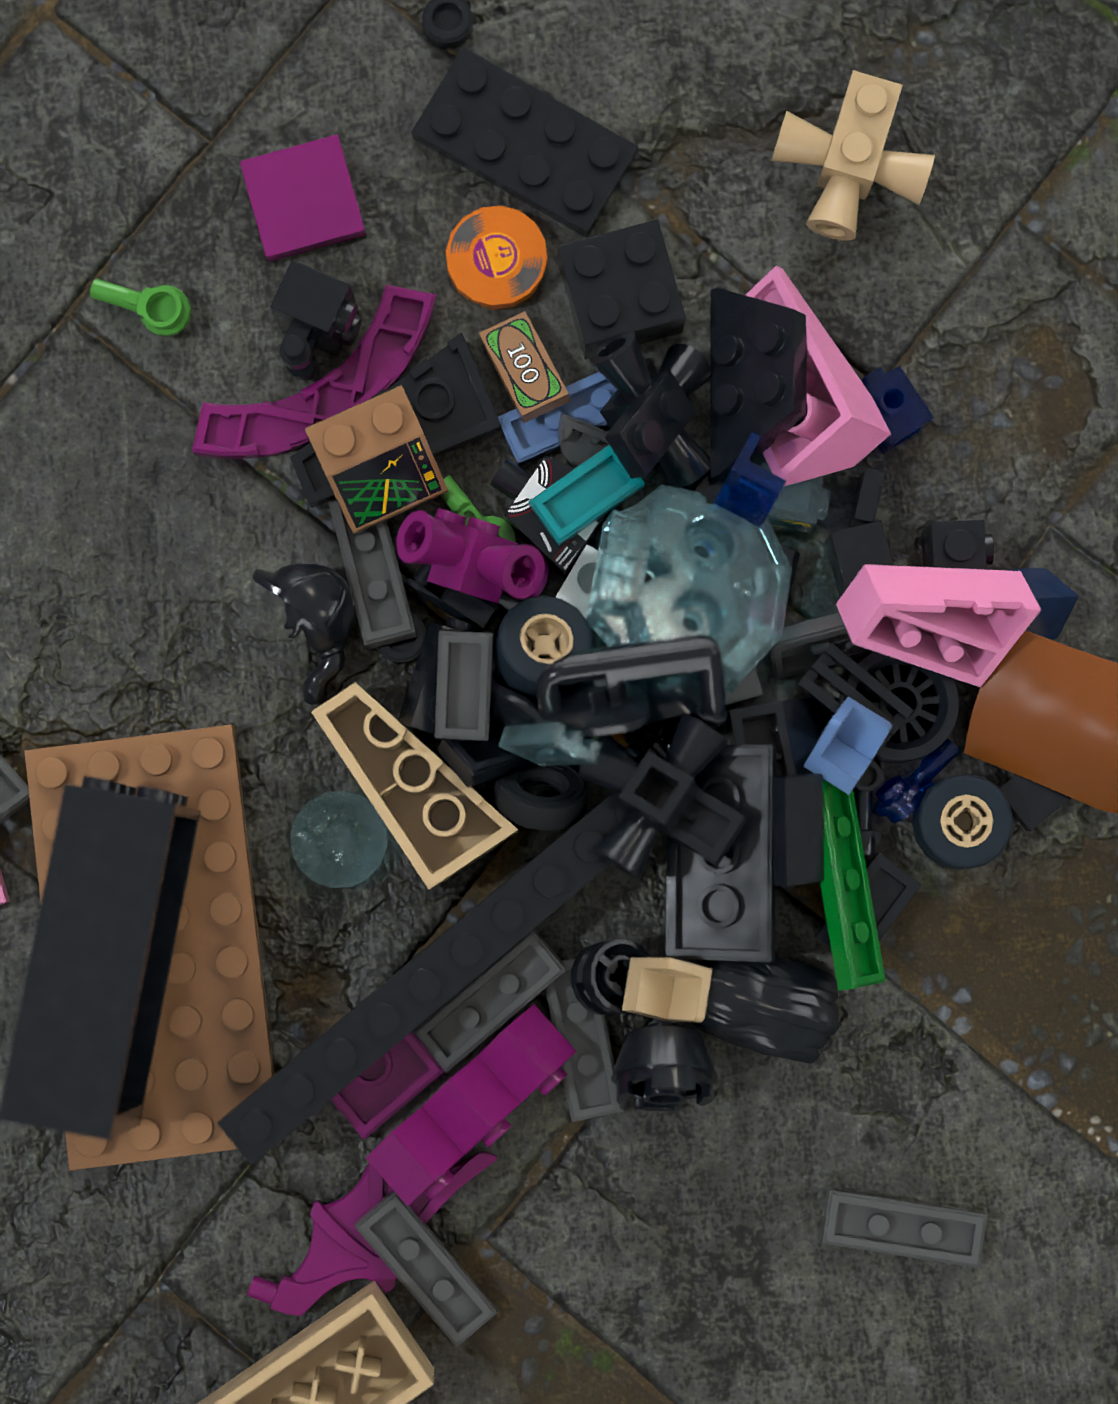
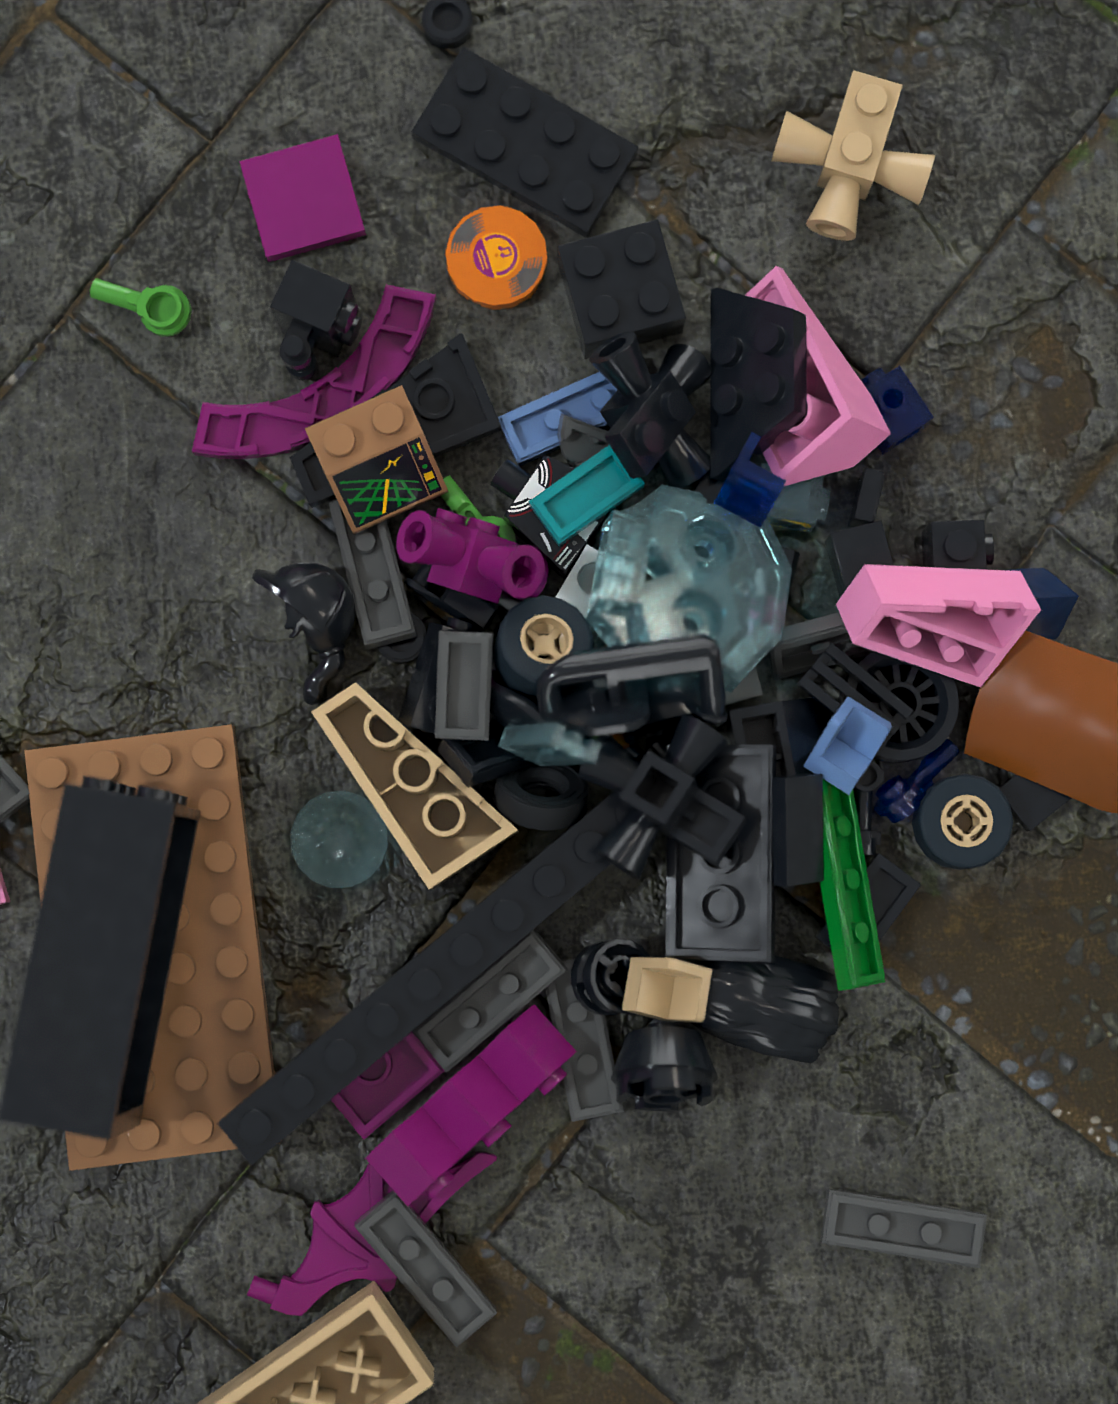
medium nougat tile [479,311,570,423] -> none

